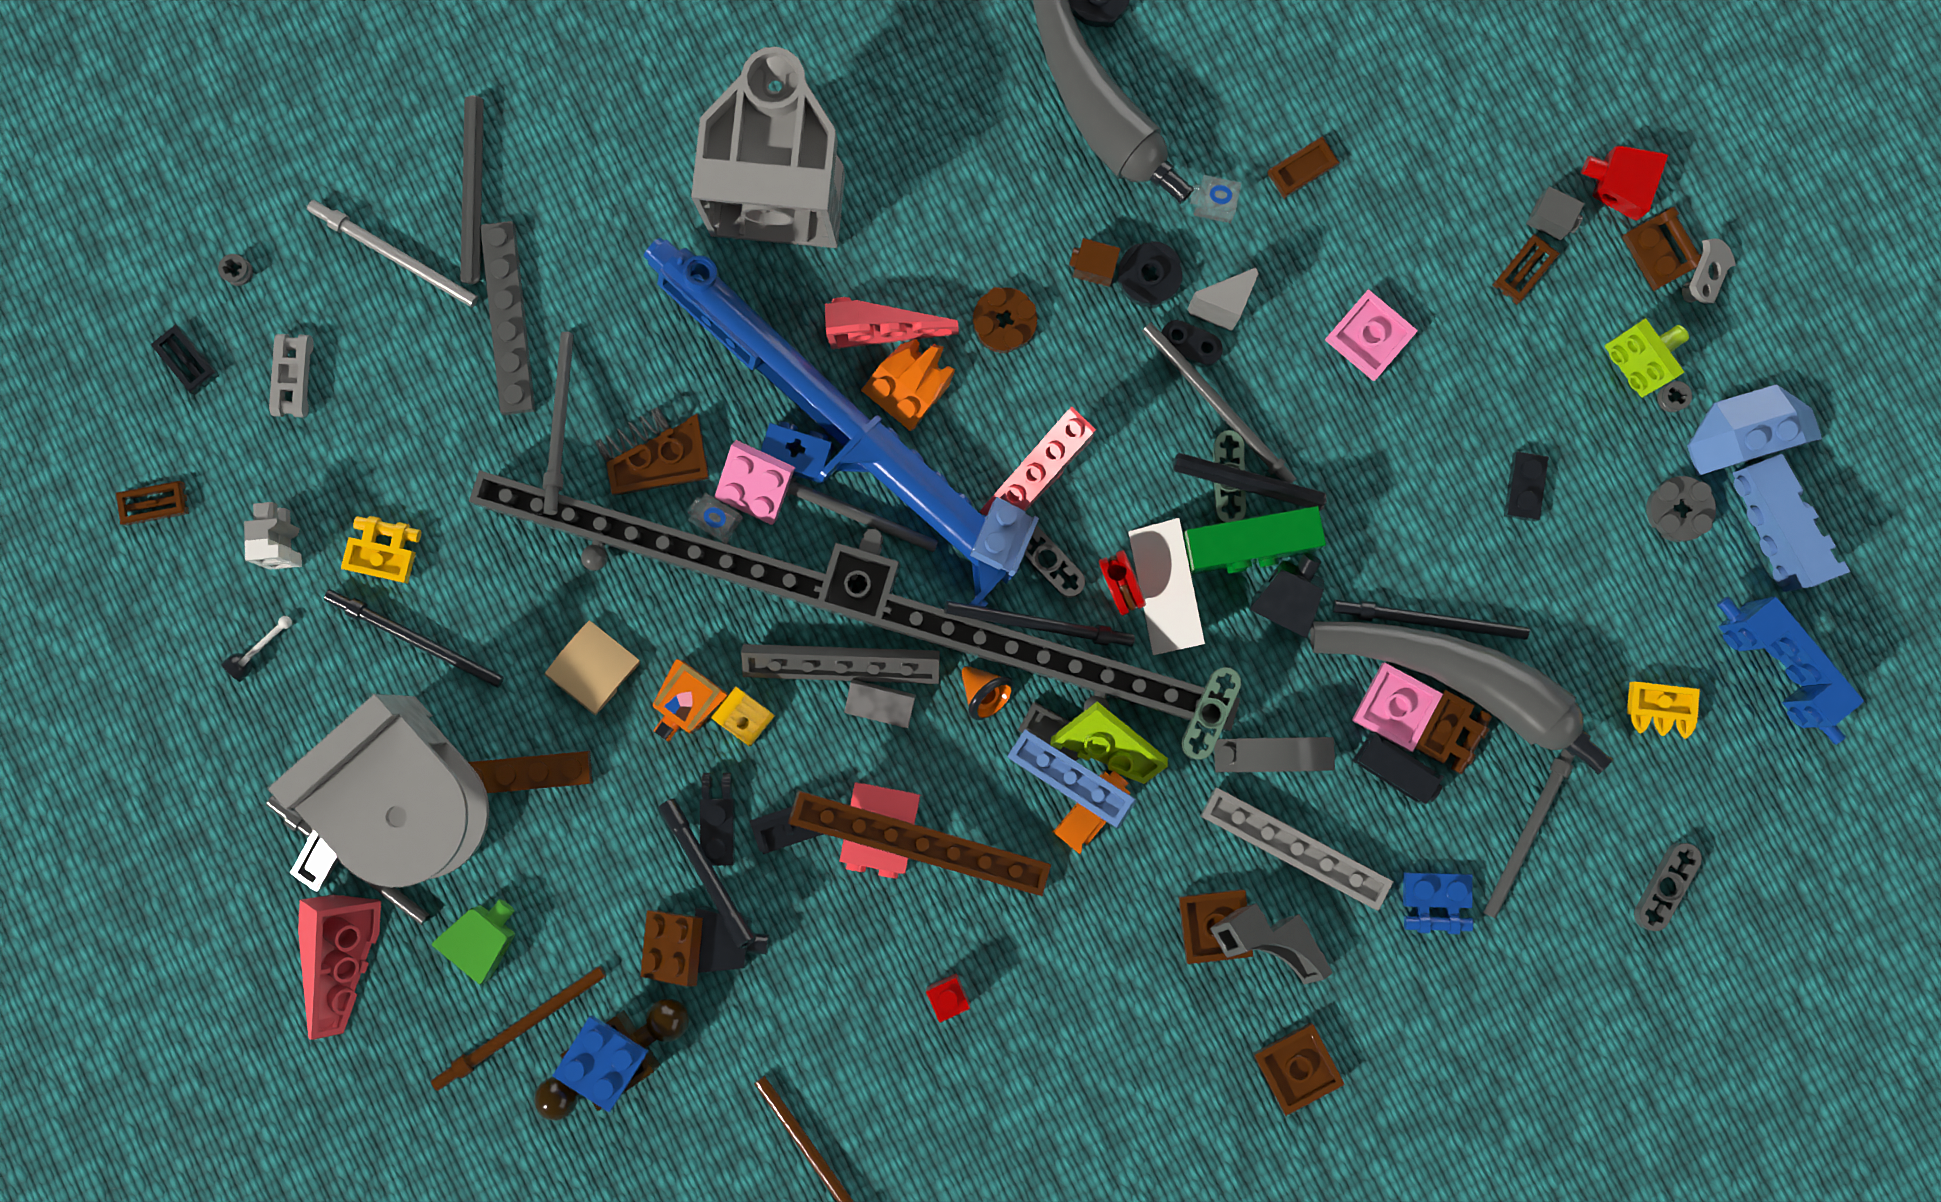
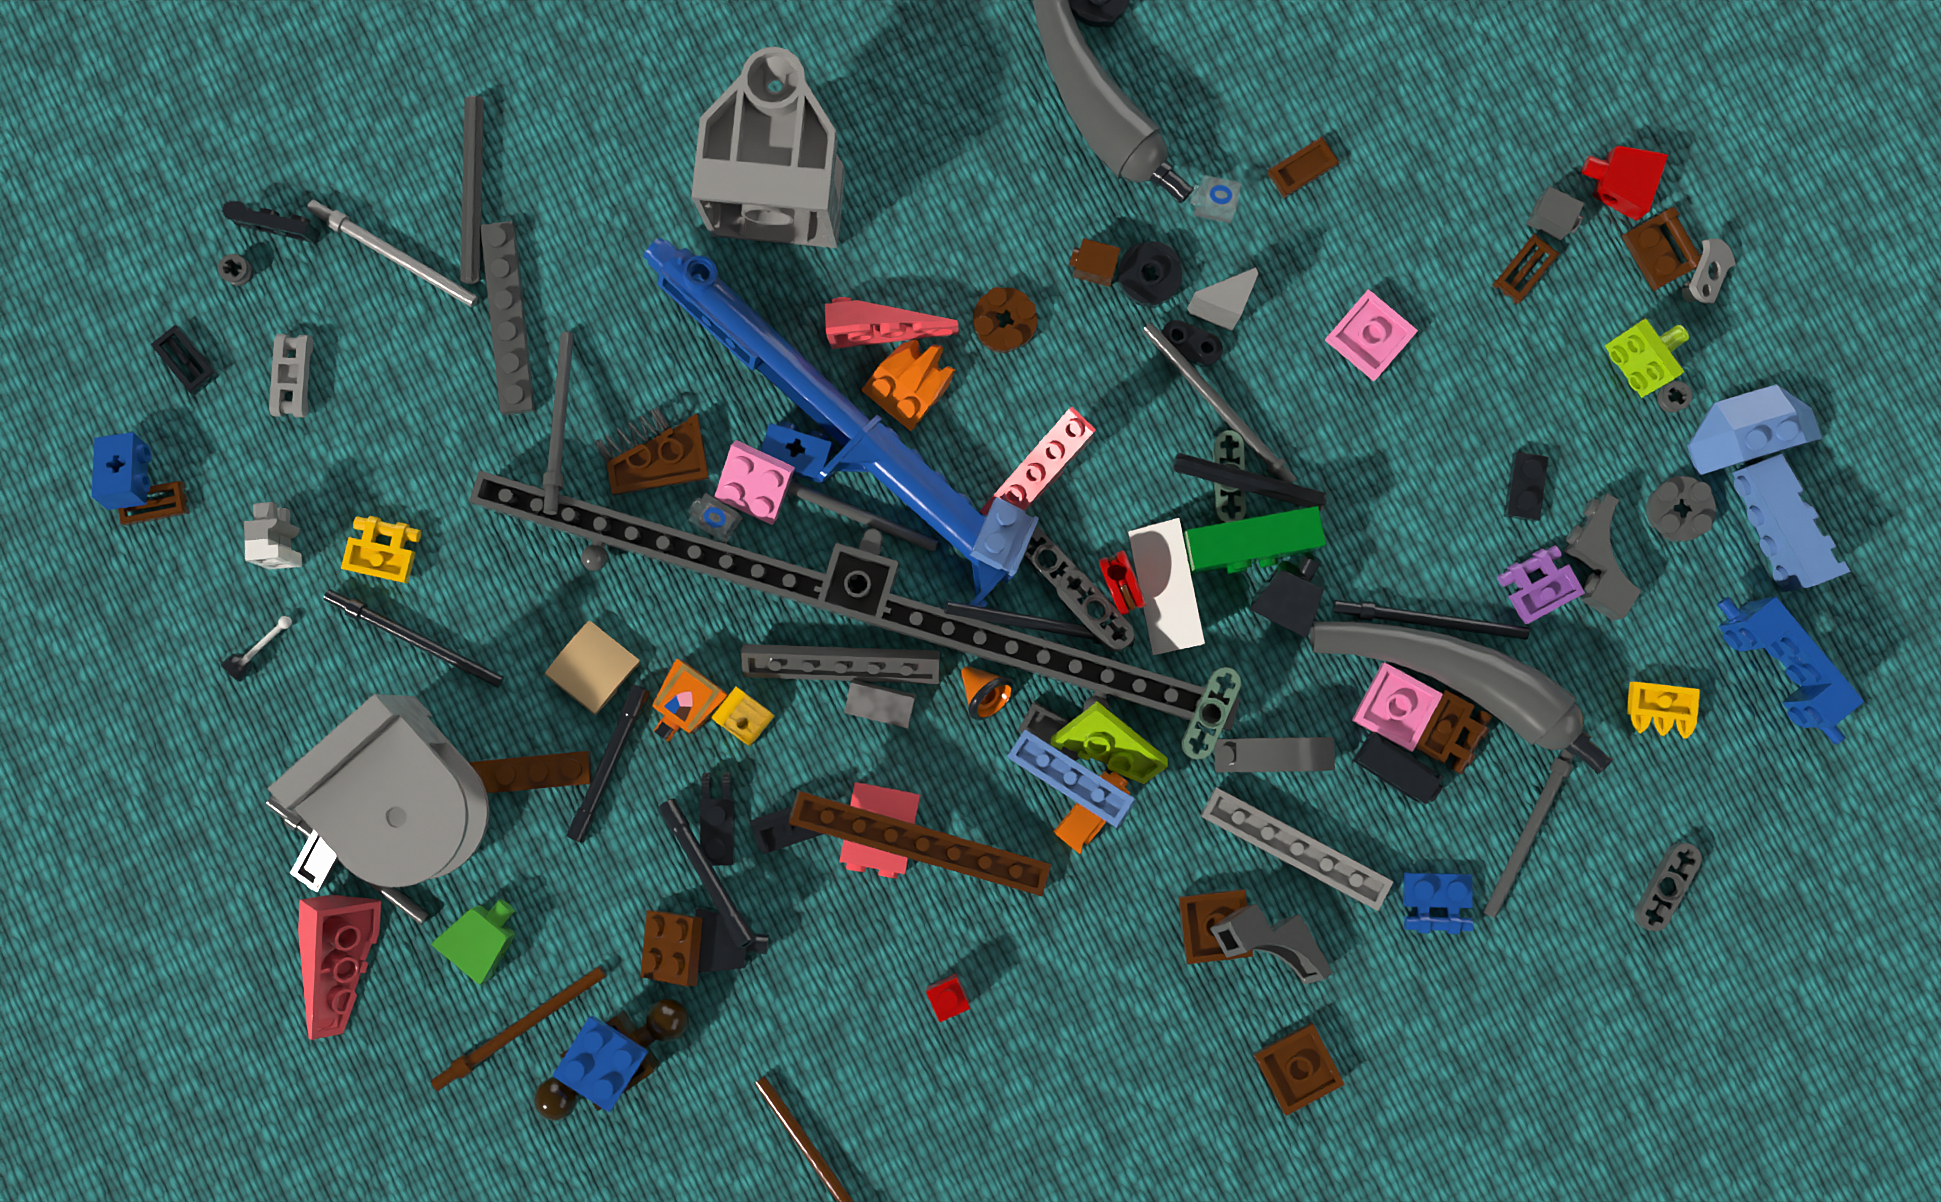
none -> blue brick [92,432,152,510]
none -> black hinge [222,200,320,244]
none -> black piece [566,684,651,843]
none -> dark grey beam [1057,570,1134,652]
none -> medium lavender plate [1497,545,1585,625]
none -> dark grey arch [1563,493,1641,621]

